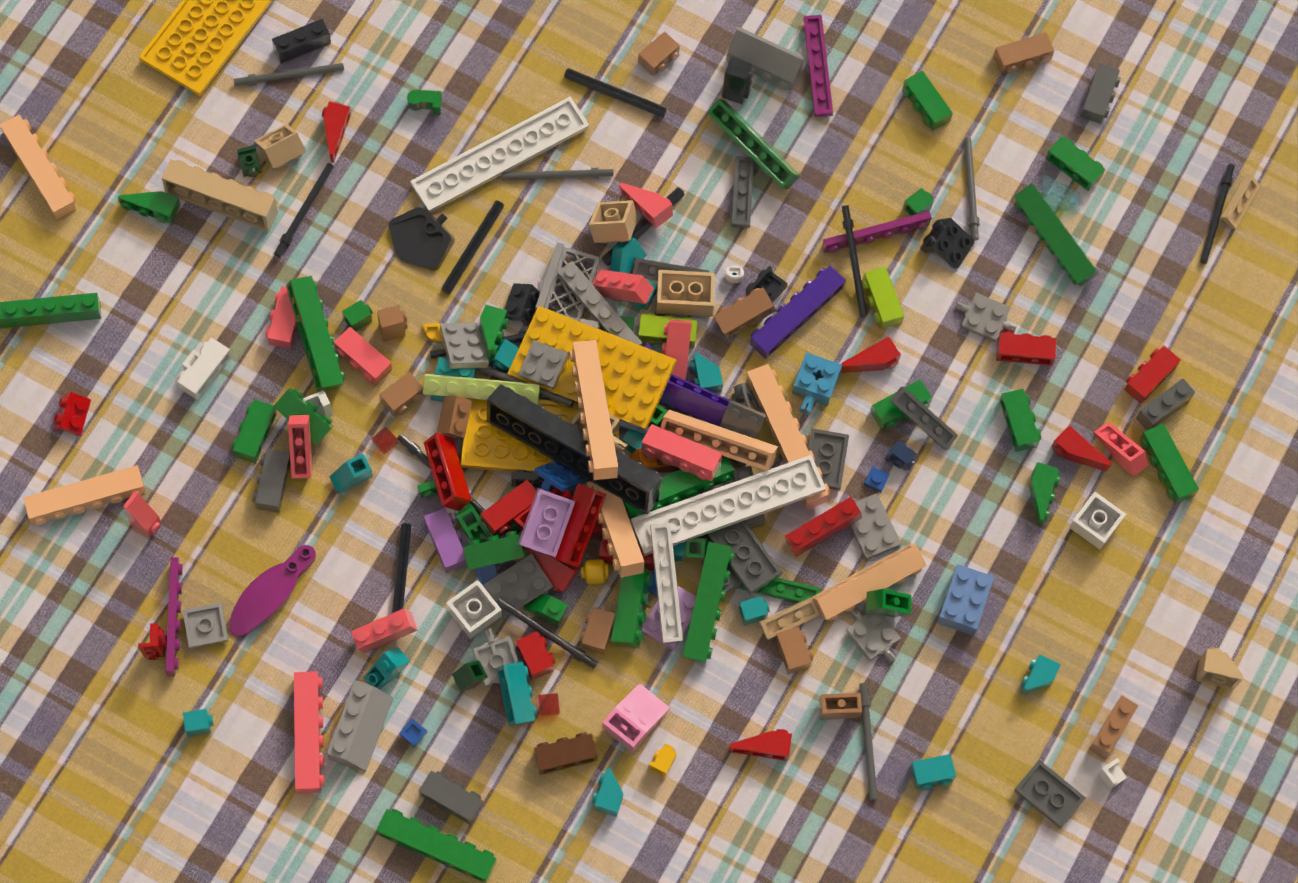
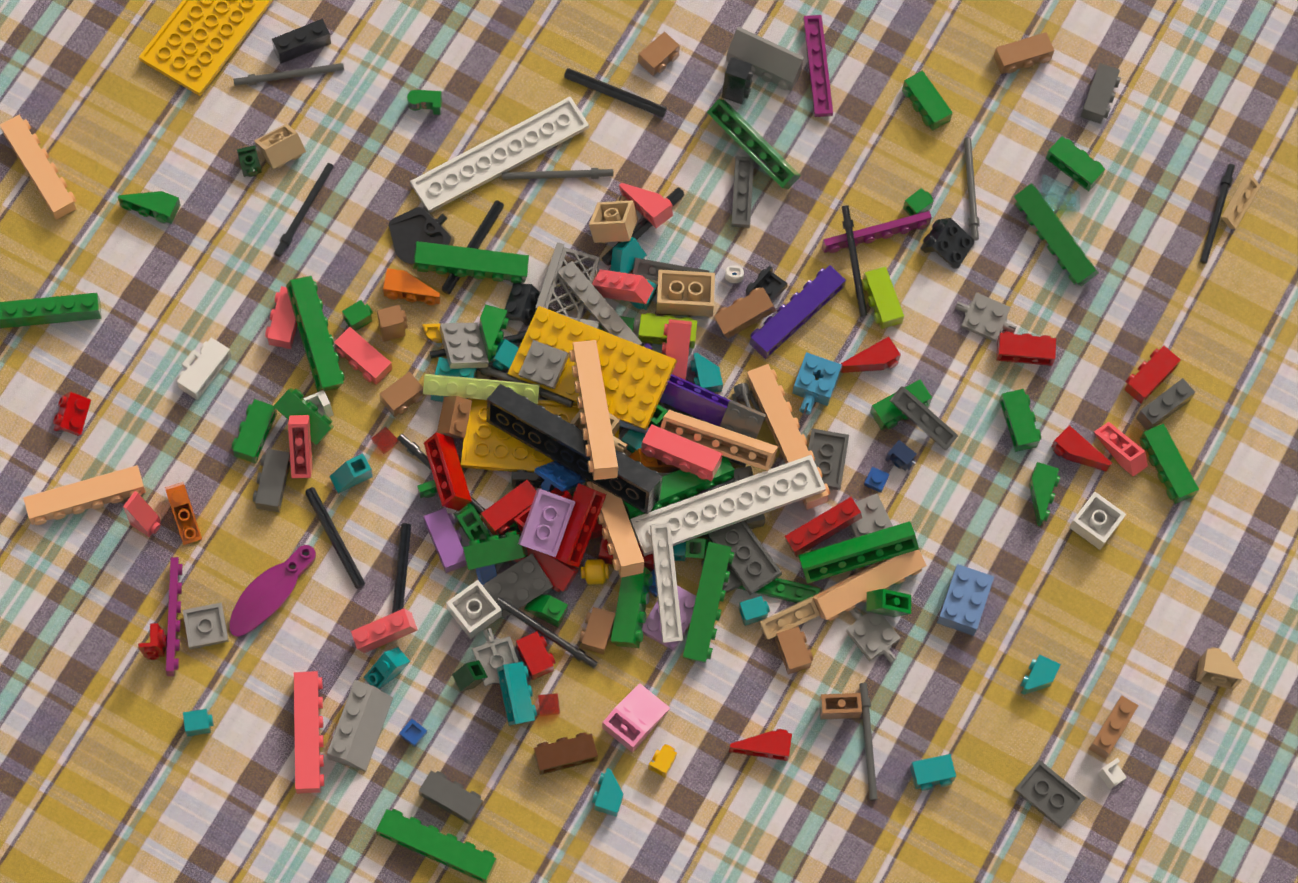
tan brick [162,159,278,232] -> none
red slope [322,101,351,163] -> none
none -> orange slope [165,481,202,545]
none -> black axle [305,487,365,589]
none -> orange slope [383,268,440,305]
none -> green brick [413,241,529,284]
none -> green brick [798,521,919,584]

